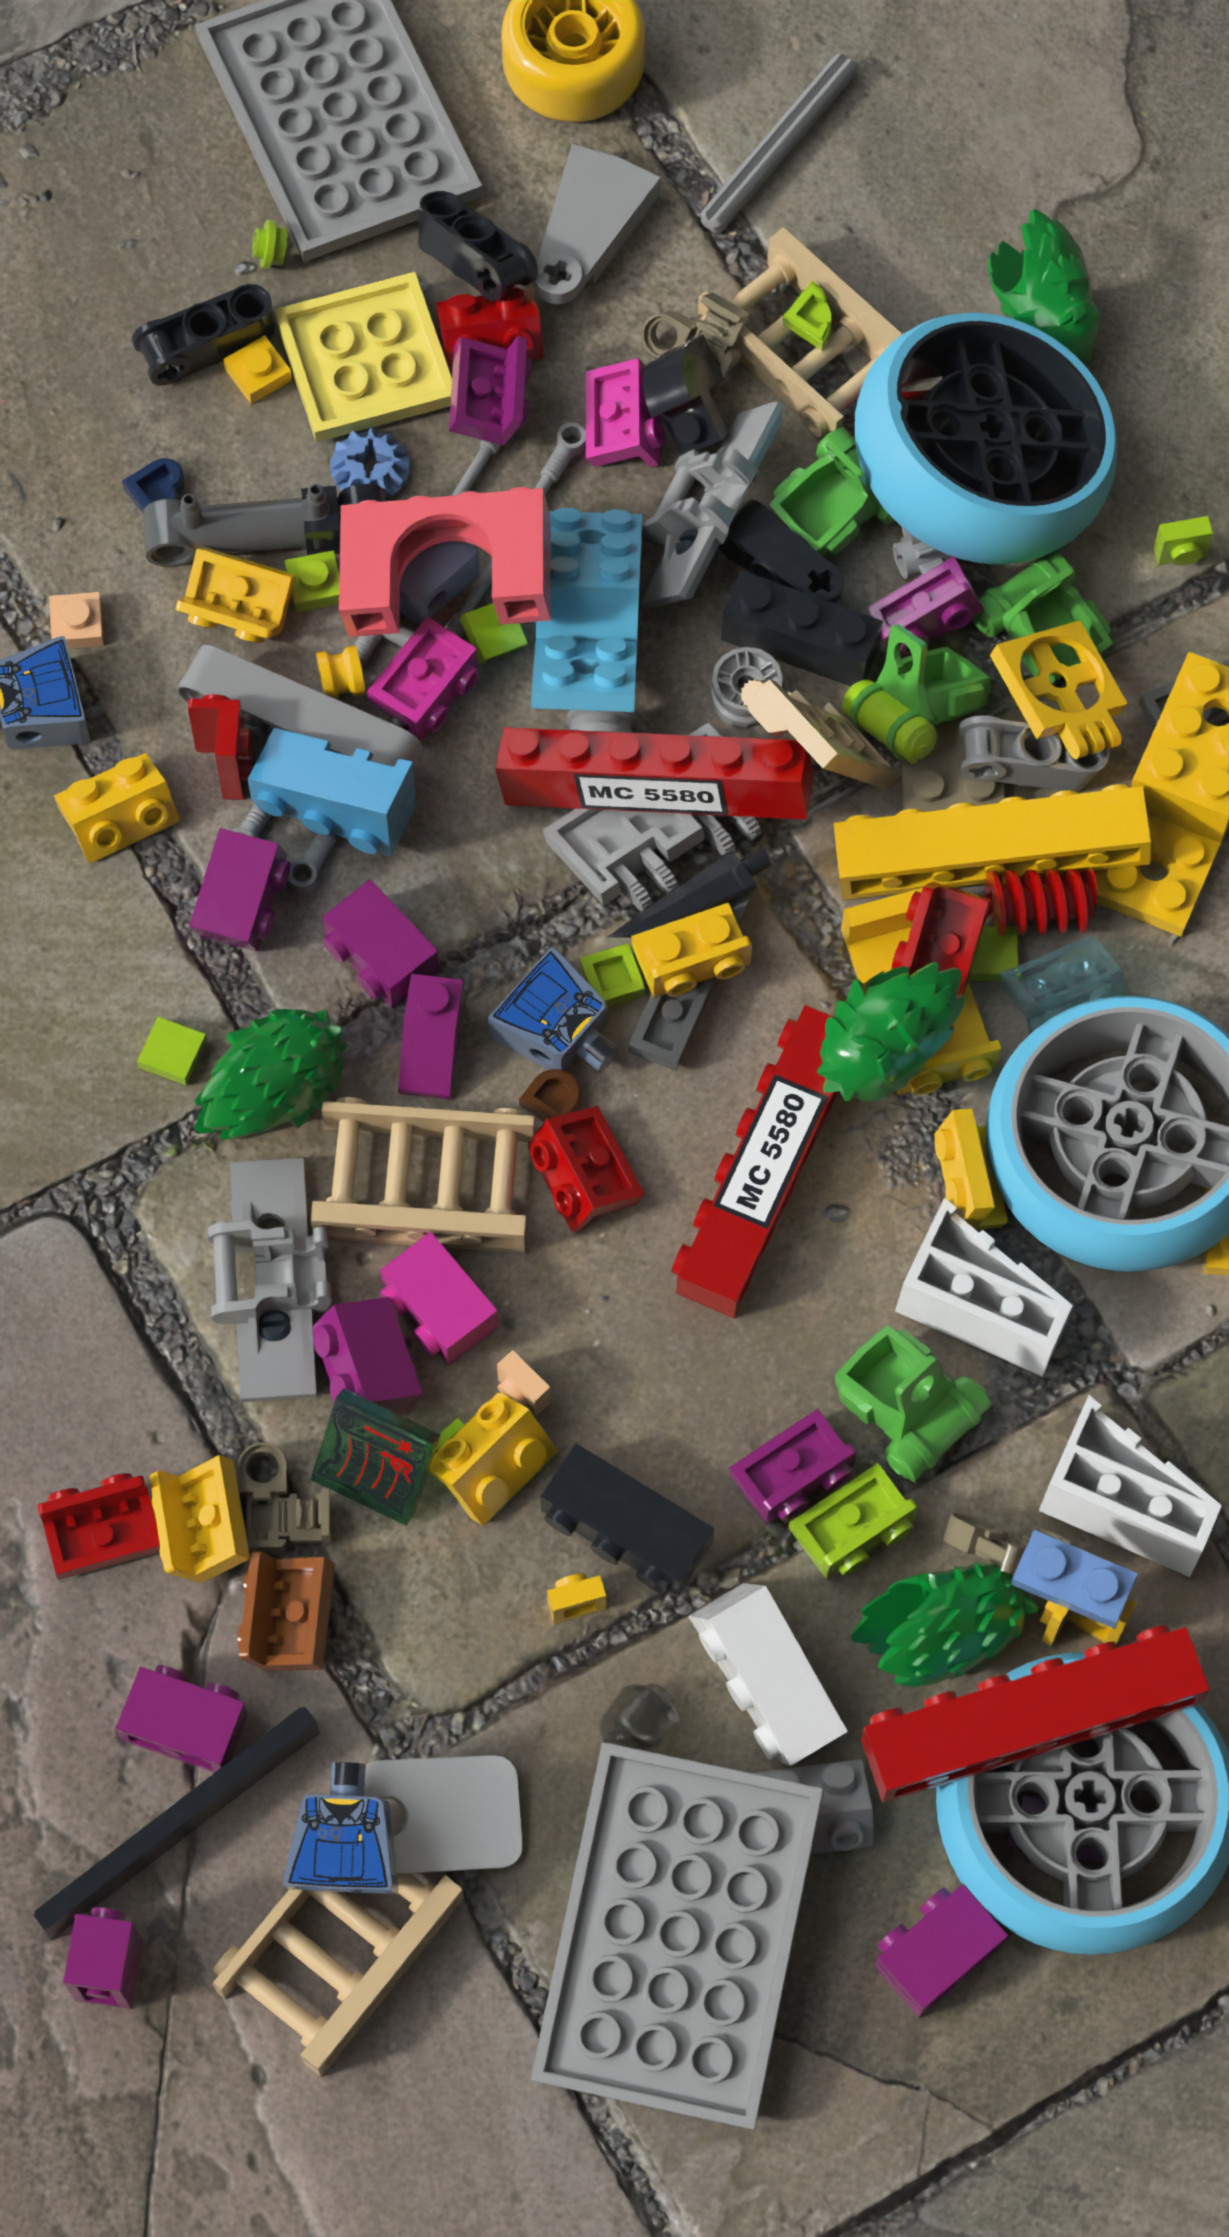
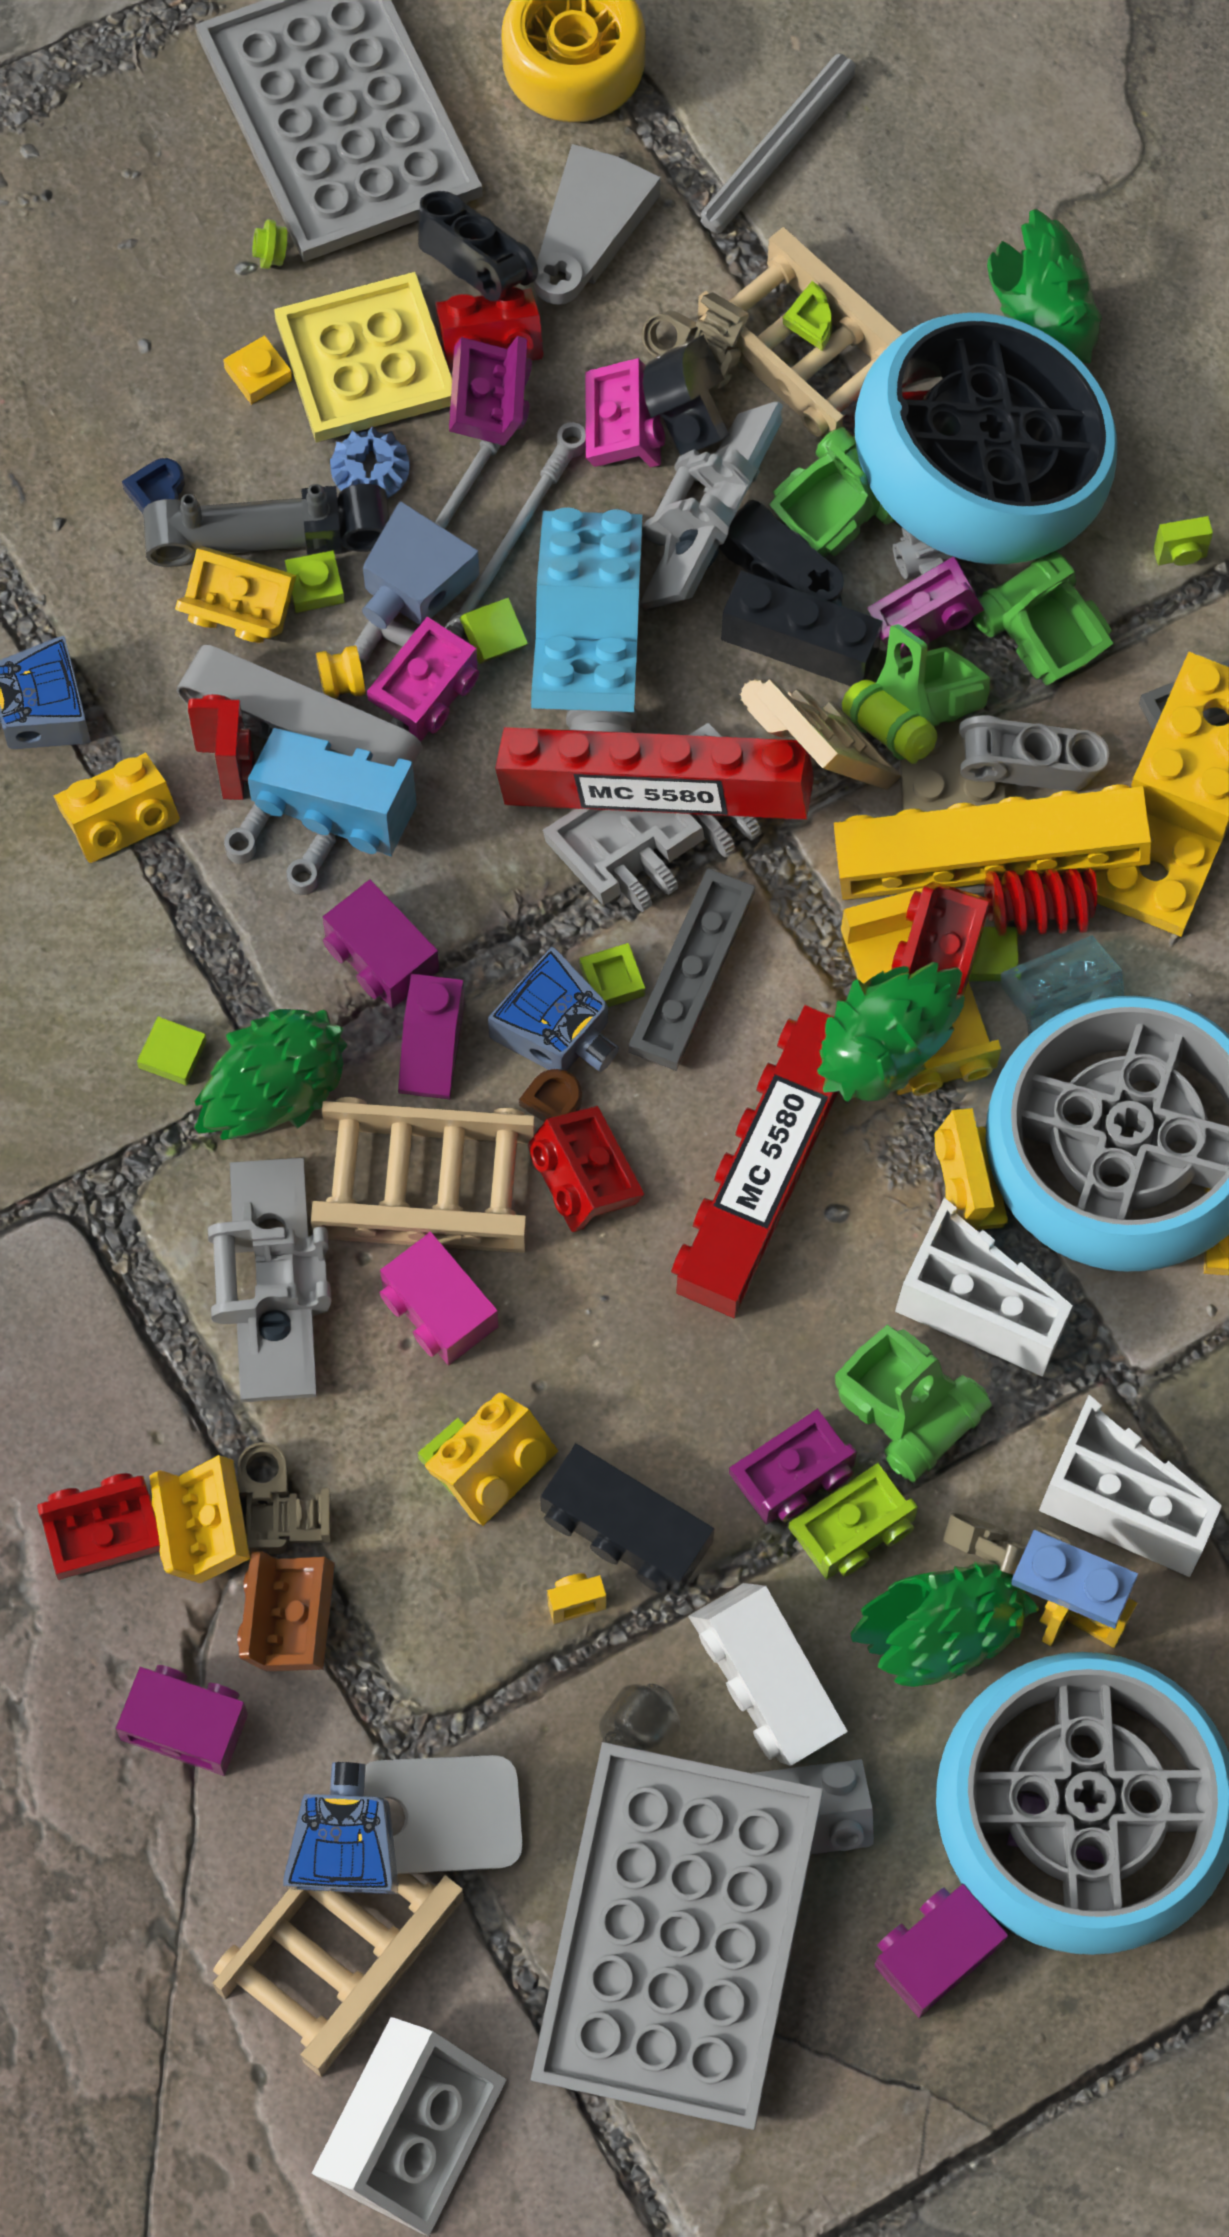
black tile [33,1706,320,1940] -> none
light nougat plate [49,592,104,649] -> none
magenta brick [63,1908,143,2009] -> none
black piece [131,284,275,386] -> none
magenta brick [189,828,291,952] -> none
clear green tile [310,1388,441,1526] -> none
magenta brick [312,1297,423,1425] -> none
coral arch [339,487,551,637] -> none
light nougat plate [497,1350,551,1417] -> none
black bar [606,848,772,938] -> none
yellow bracket [631,902,752,998] -> none
light grey wheel [711,647,783,728] -> none
red brick [861,1625,1210,1803] -> none
yellow piece [990,620,1128,759] -> none
none -> white slope [312,2017,507,2237]

